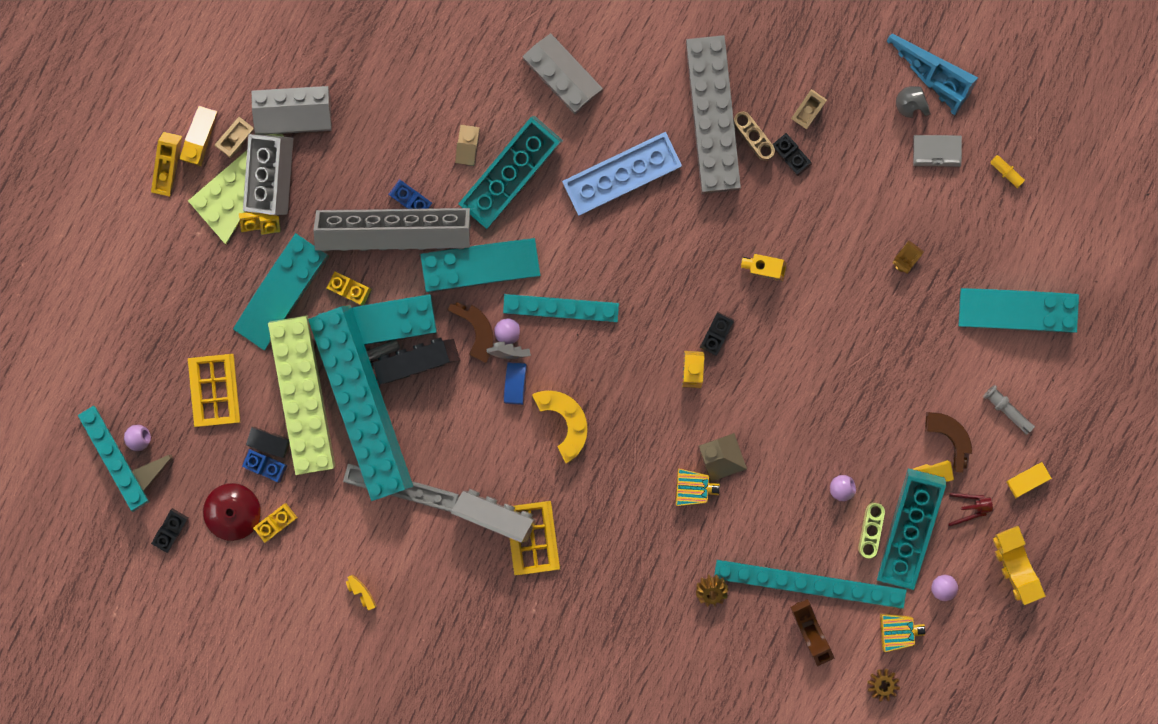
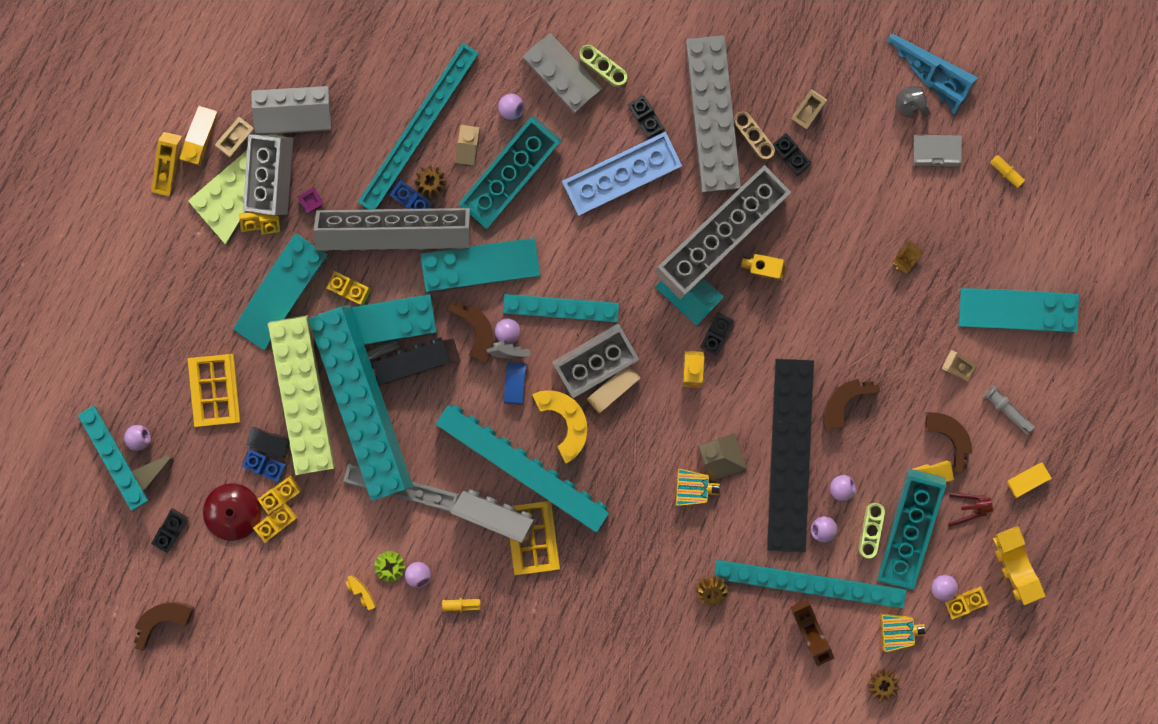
none -> reddish brown arch [134,602,194,651]
none -> yellow slope [257,476,302,515]
none -> magenta plate [298,187,324,214]
none -> teal plate [358,43,479,210]
none -> lime gear [374,551,405,582]
none -> lavender piece [405,562,431,589]
none -> pearl gold gear [414,165,447,198]
none -> teal brick [436,404,609,532]
none -> yellow axle [442,598,481,613]
none -> lavender piece [498,93,525,120]
none -> light grey slope [552,324,639,398]
none -> yellowish green beam [580,45,627,88]
none -> tan beam [586,366,641,414]
none -> black slope [628,95,665,140]
none -> light grey brick [654,165,791,300]
none -> teal slope [655,278,723,326]
none -> black plate [767,359,814,552]
none -> lavender piece [811,516,838,543]
none -> reddish brown arch [823,379,880,429]
none -> tan slope [942,350,977,382]
none -> yellow slope [945,586,989,620]

